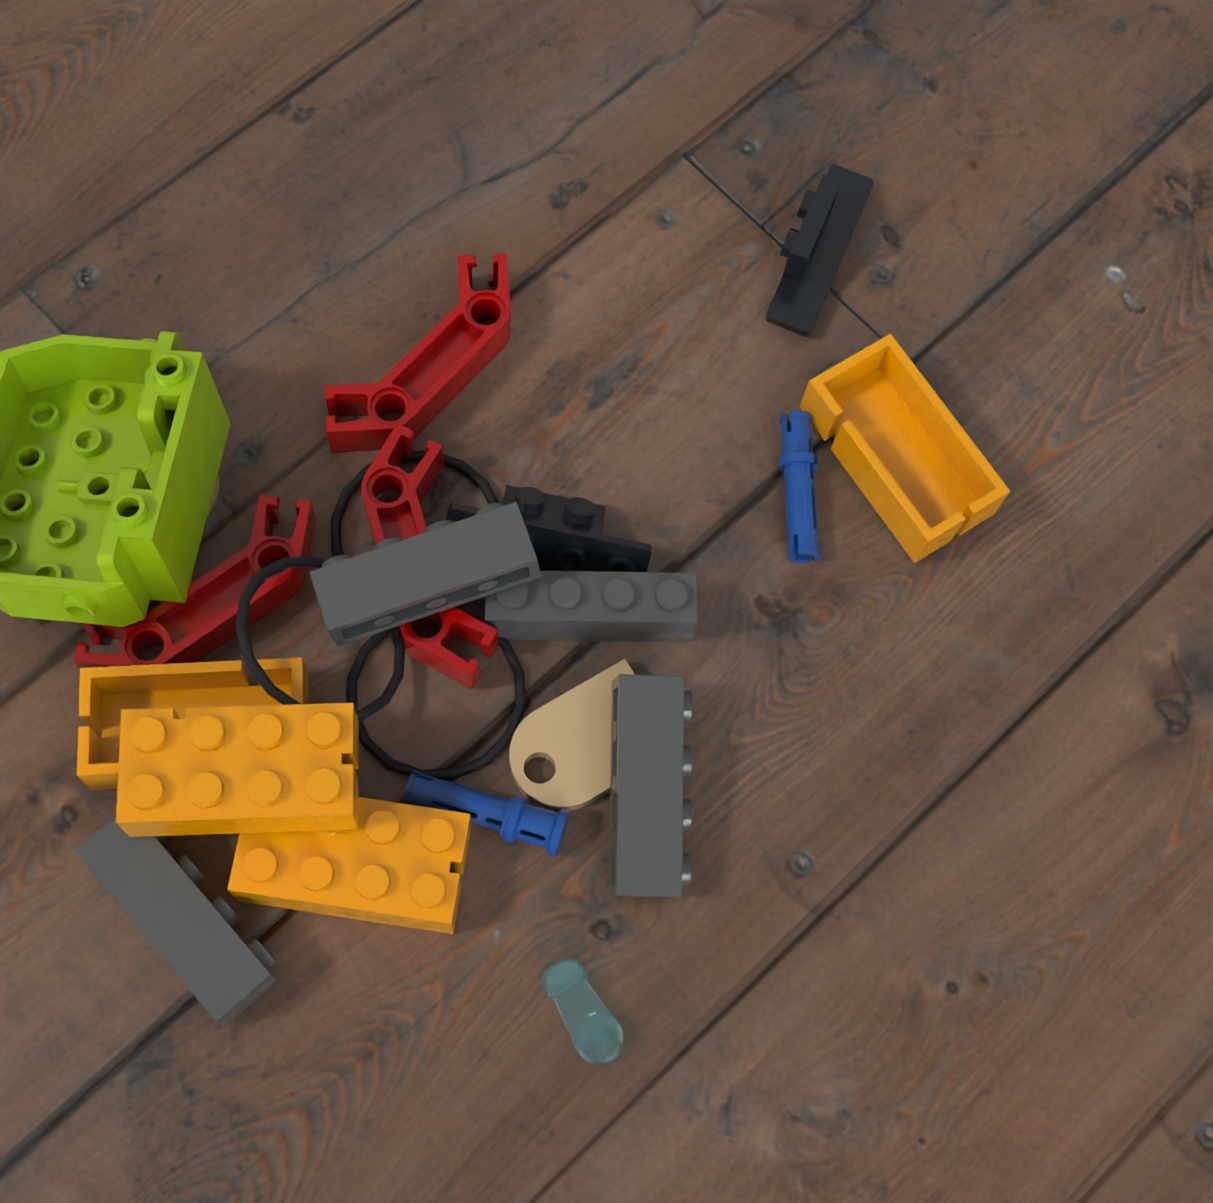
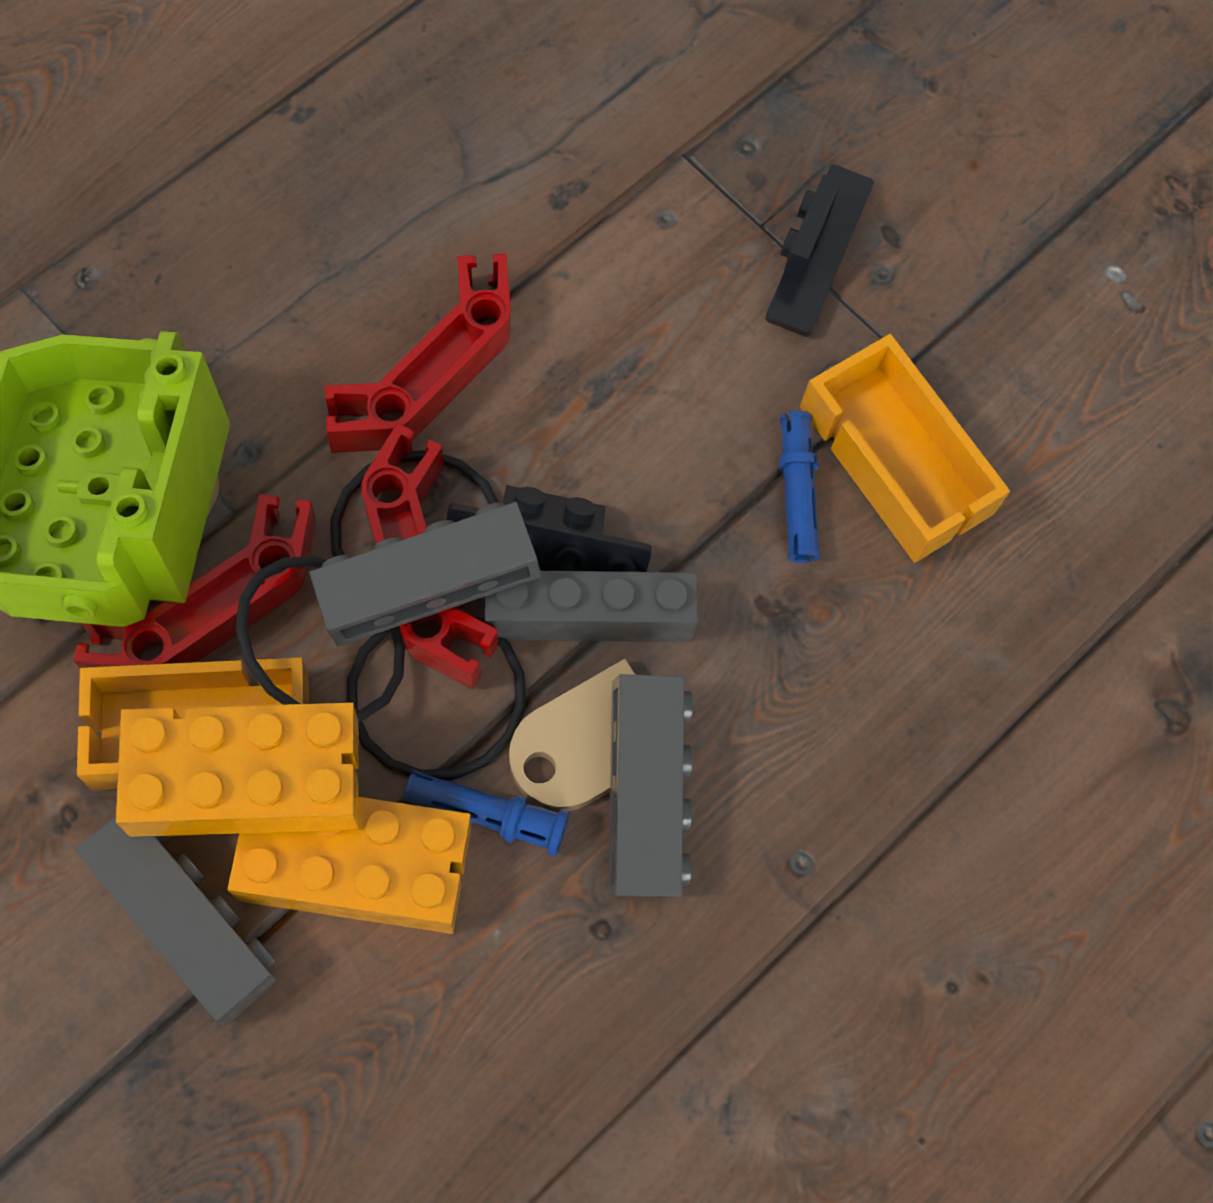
clear light blue piece [540,958,624,1065] -> none

